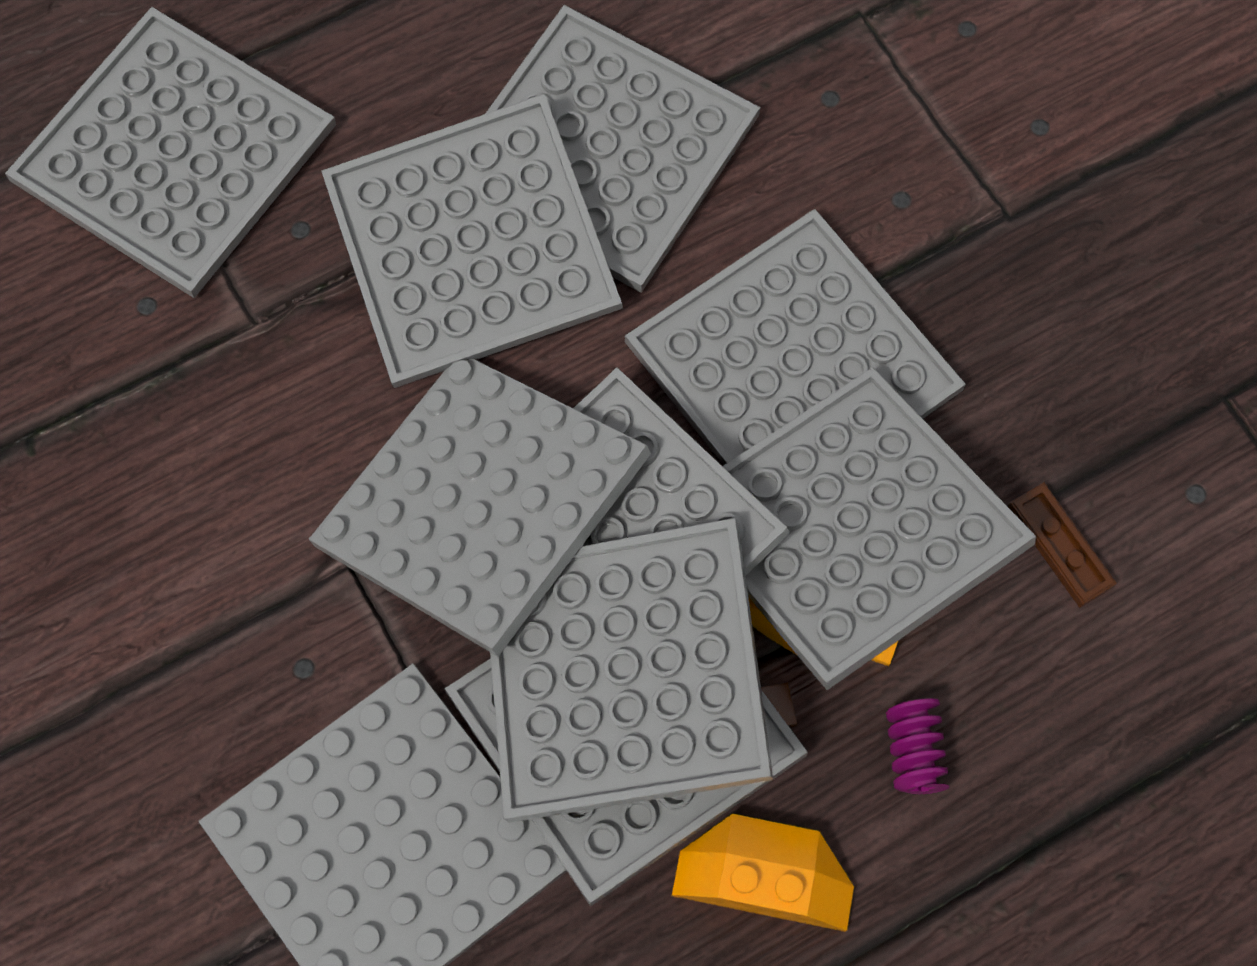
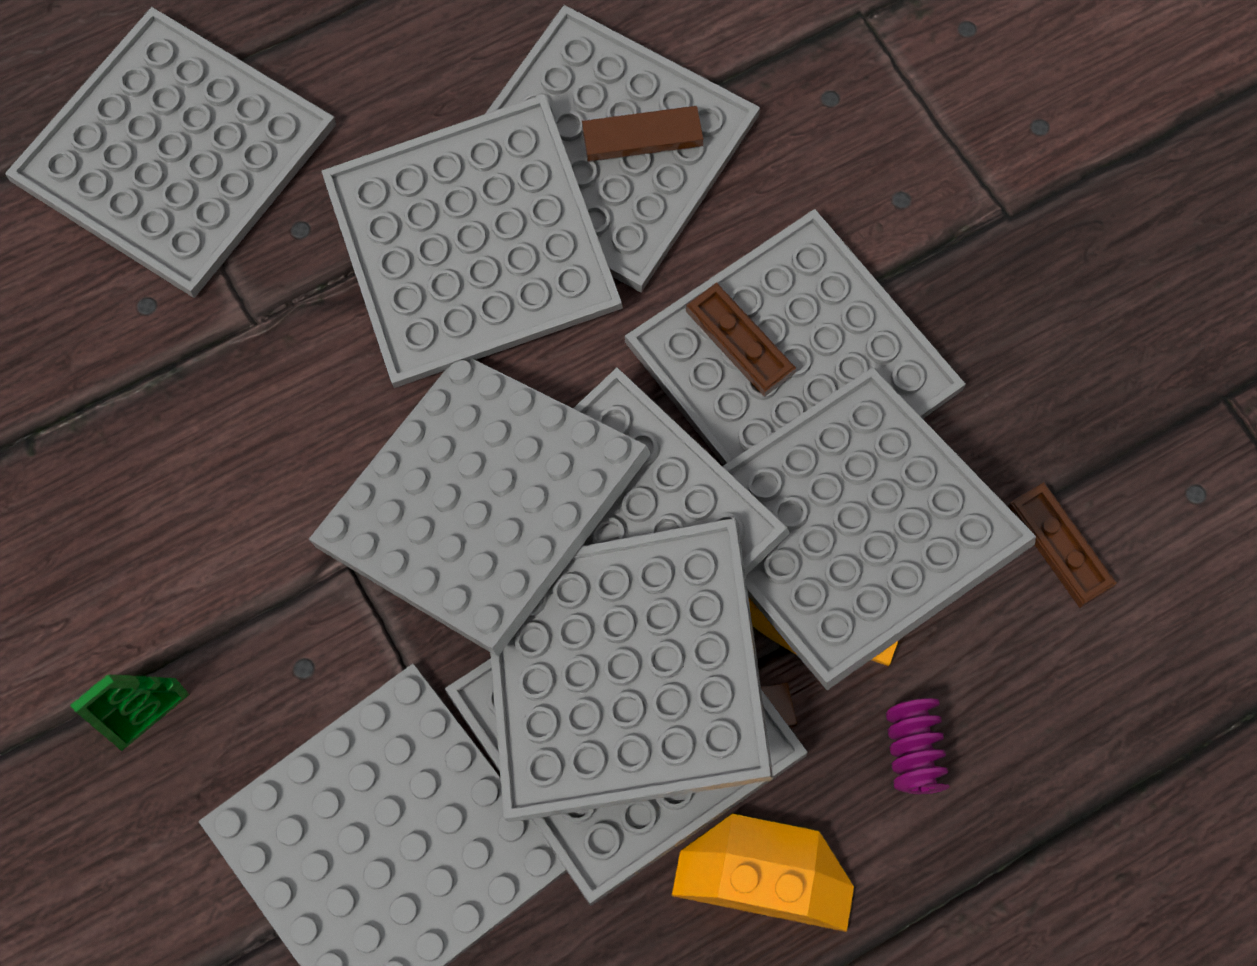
none -> green wedge [70,674,190,751]
none -> reddish brown tile [582,106,704,162]
none -> reddish brown tile [686,282,796,397]

